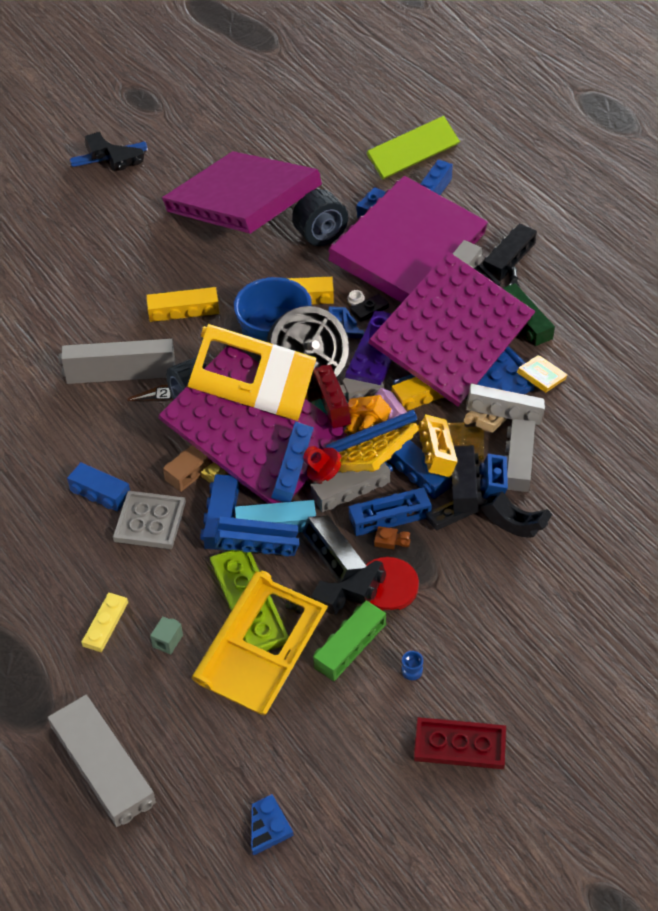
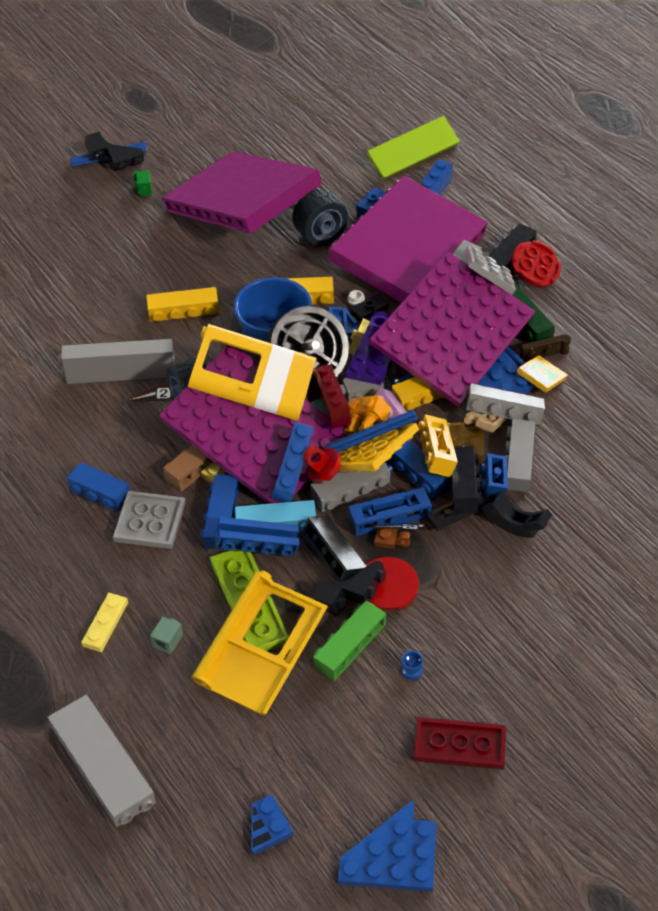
none -> green brick [133,170,152,196]
none -> blue wing [338,801,436,892]
none -> light yellow plate [348,319,370,355]
none -> sticker [371,523,427,530]
none -> light grey plate [464,246,516,295]
none -> red tile [511,240,561,287]
none -> dark brown plate [520,334,571,362]

